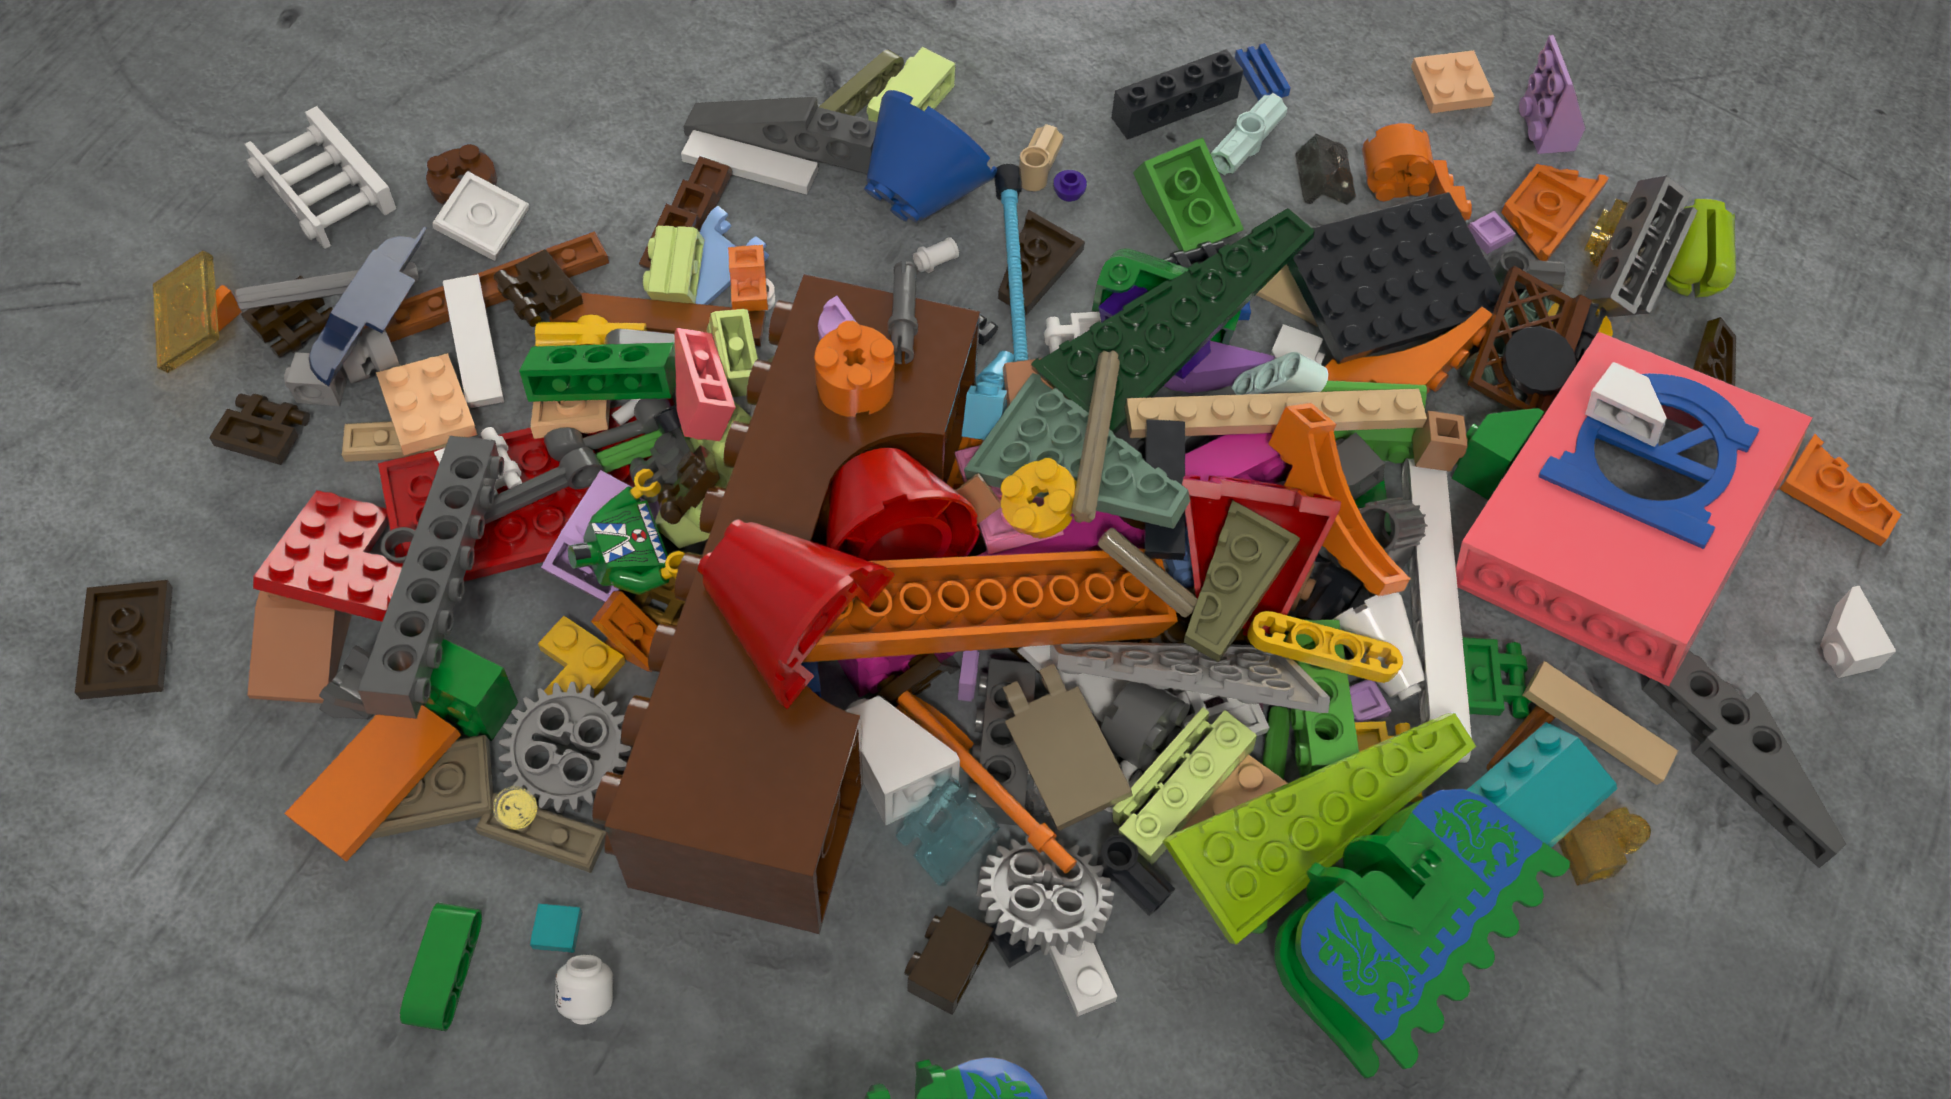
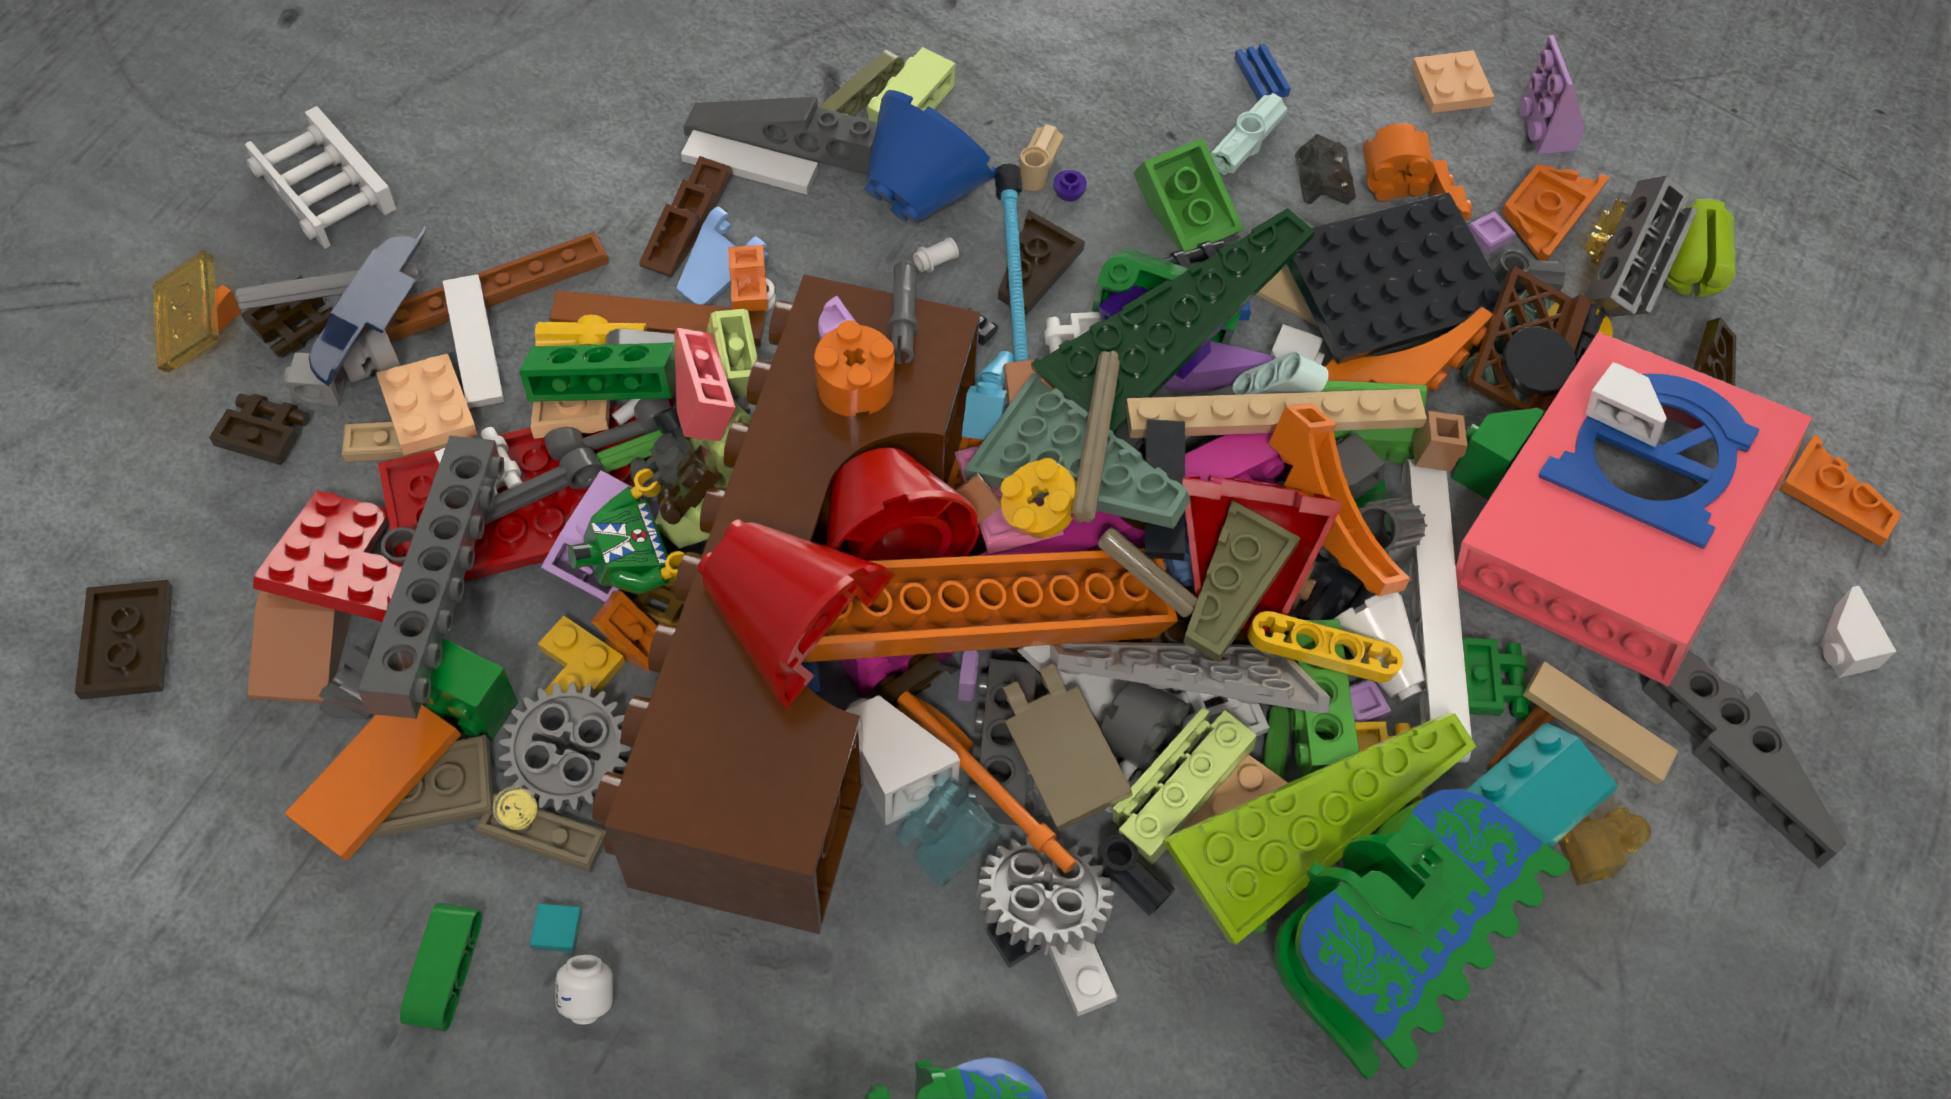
reddish brown plate [426,144,497,205] -> none
white plate [433,171,529,261] -> none
dark brown plate [494,249,583,327] -> none
yellowish green brick [643,226,704,304] -> none
dark brown brick [904,905,994,1015] -> none
black brick [1111,49,1244,140] -> none

